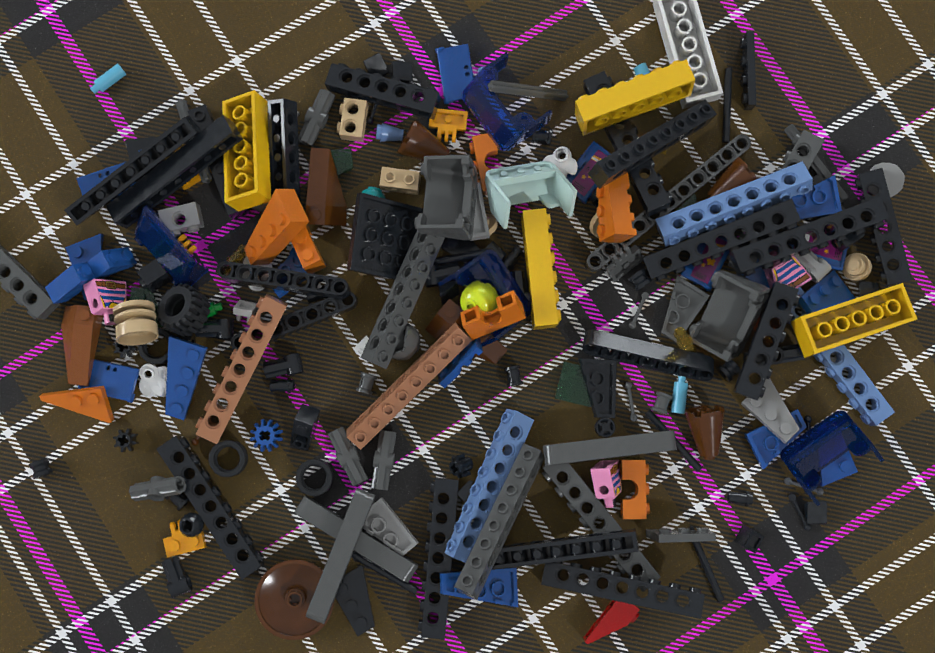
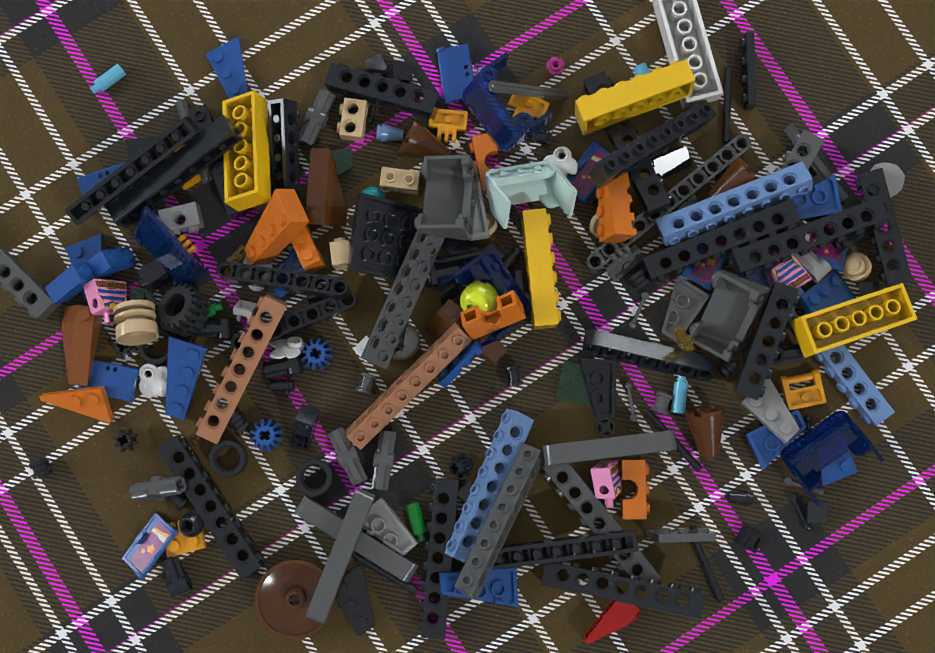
none -> door [122,512,179,580]
none -> blue wing [205,36,248,99]
none -> black wheel [227,412,252,437]
none -> white plate [269,336,305,359]
none -> blue gear [300,338,333,370]
none -> tan brick [329,238,350,271]
none -> green cylinder [405,502,427,542]
none -> light orange hinge [508,95,550,128]
none -> dark pink plate [546,57,565,75]
none -> slope [653,146,692,178]
none -> light orange plate [779,369,827,410]

